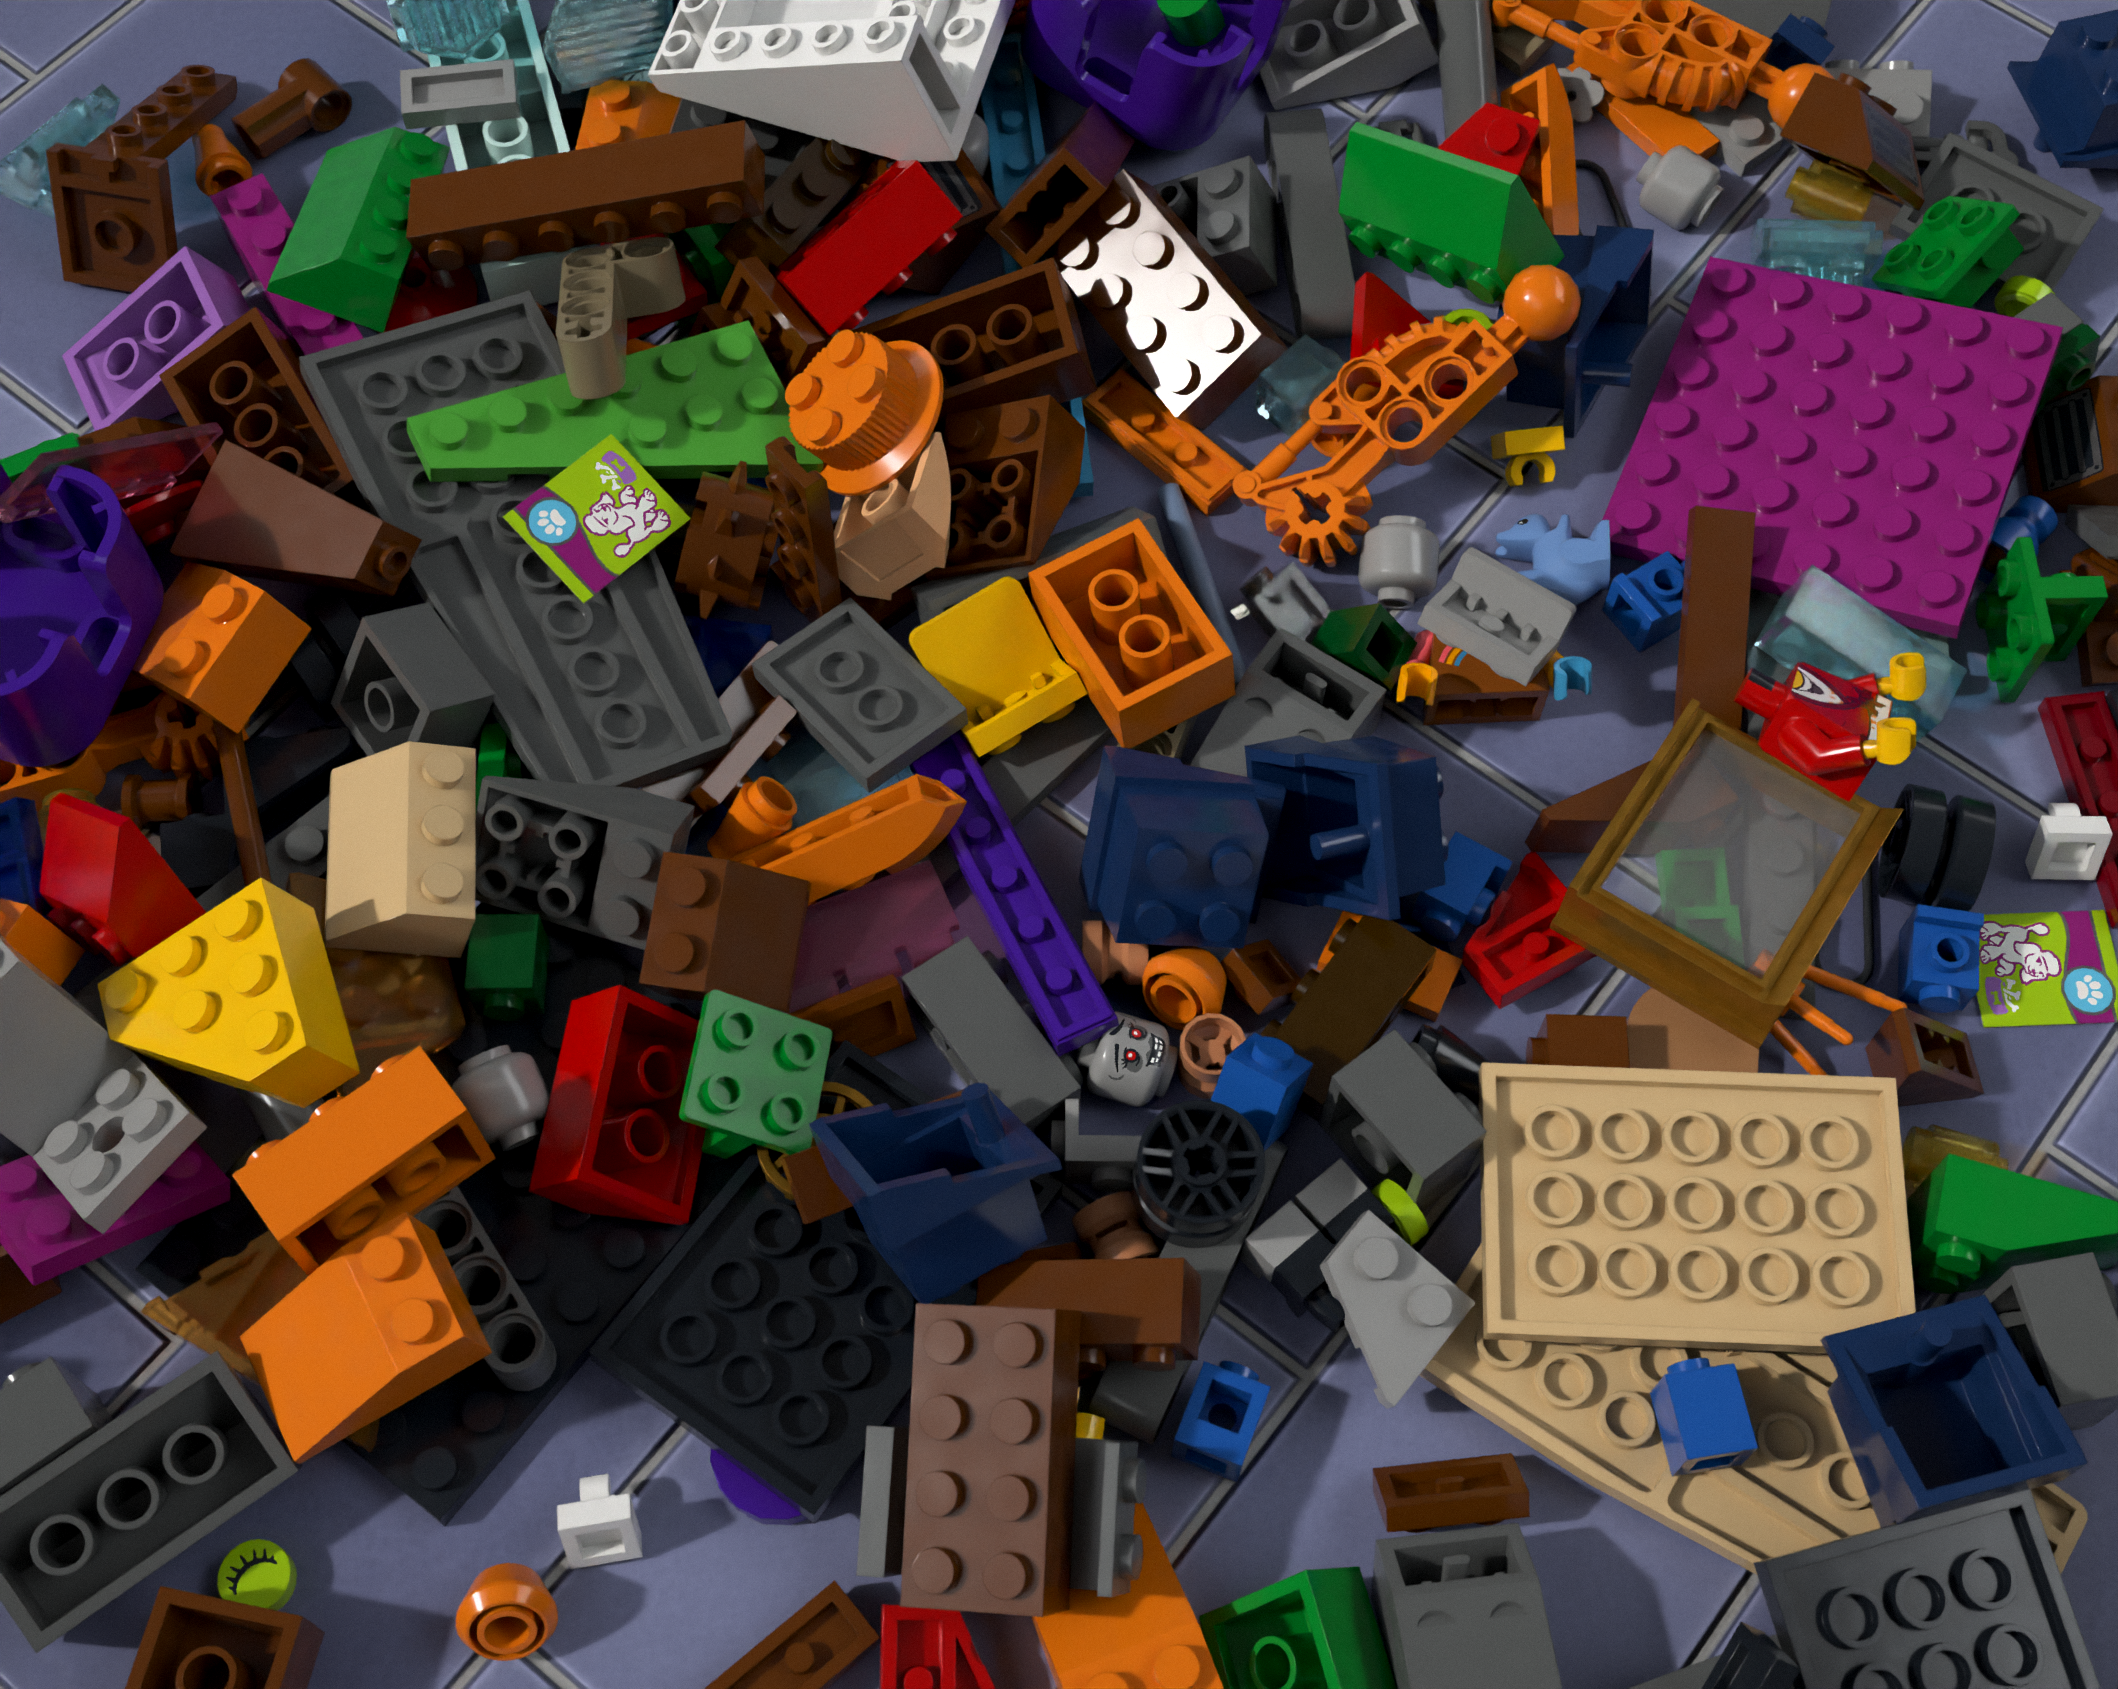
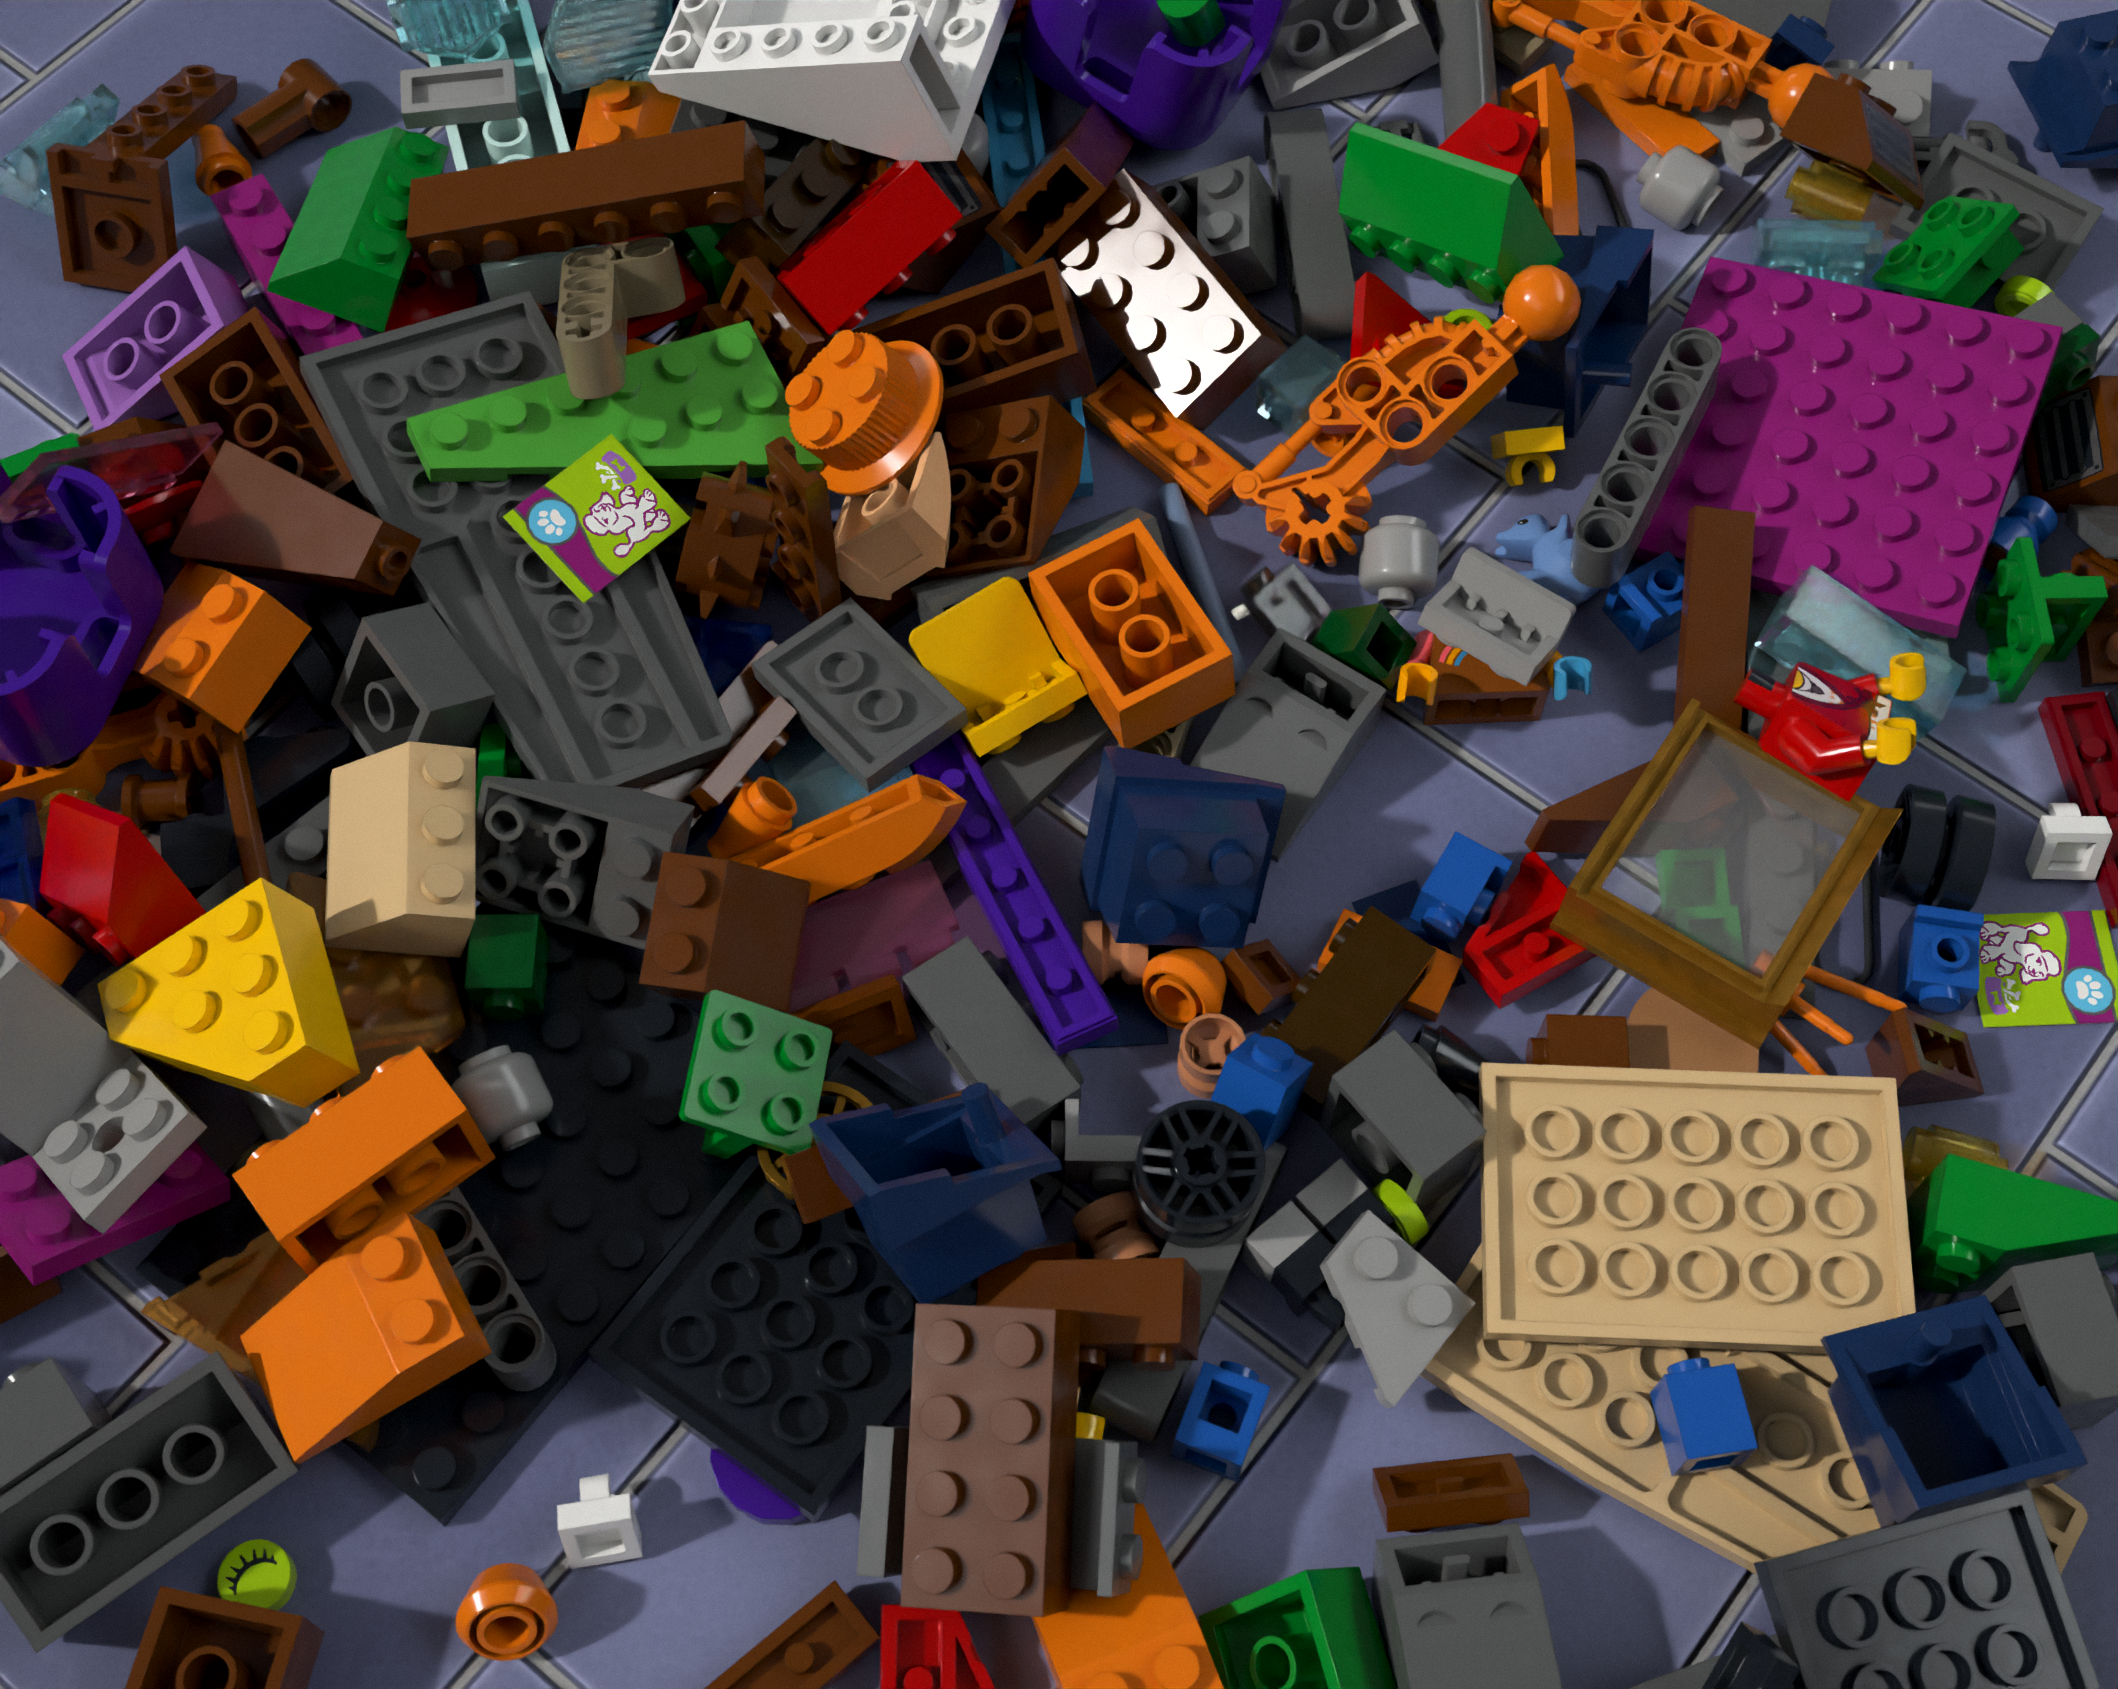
red slope [529,985,706,1225] -> none
light grey head [1075,1011,1178,1107] -> none
dark blue piece [1244,735,1448,920] -> none
light grey plant [1557,67,1605,124] -> none
none -> dark grey beam [1570,327,1722,588]

